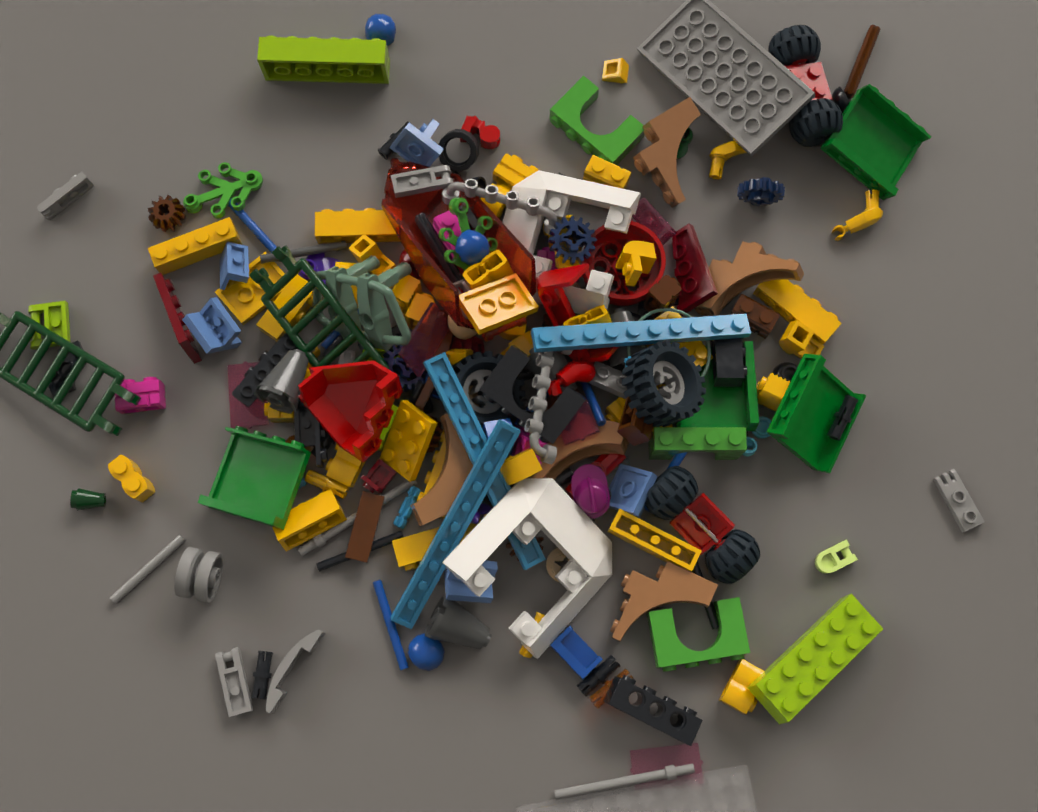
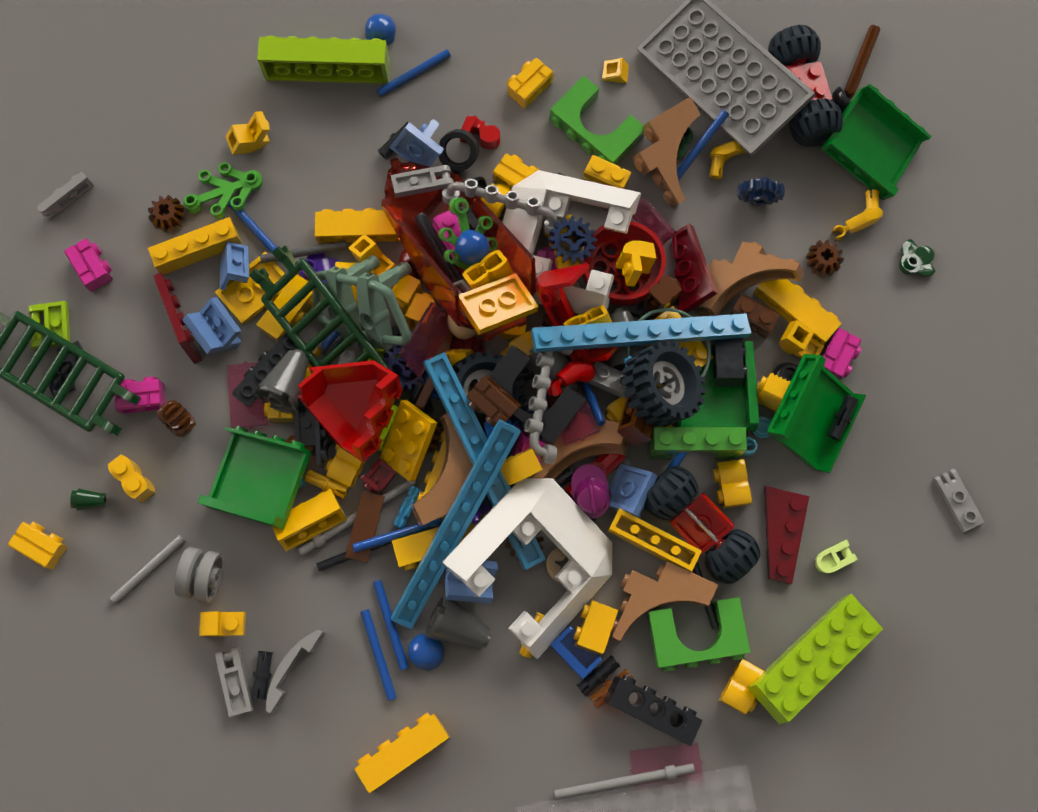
none -> yellow brick [8,521,67,570]
none -> dark pink brick [64,239,113,292]
none -> reddish brown gear [157,400,196,437]
none -> yellow brick [199,611,246,637]
none -> yellow brick [225,111,270,155]
none -> blue bar [352,518,441,553]
none -> yellow brick [354,712,450,793]
none -> blue piece [360,609,397,701]
none -> blue bar [376,49,451,97]
none -> reddish brown brick [466,375,521,427]
none -> yellow brick [507,58,554,109]
none -> yellow brick [573,600,618,656]
none -> blue piece [677,109,730,181]
none -> yellow brick [712,459,752,509]
none -> dark red wing [764,486,810,585]
none -> reddish brown gear [806,239,844,277]
none -> dark pink brick [822,328,862,380]
none -> dark green plate [899,239,936,277]

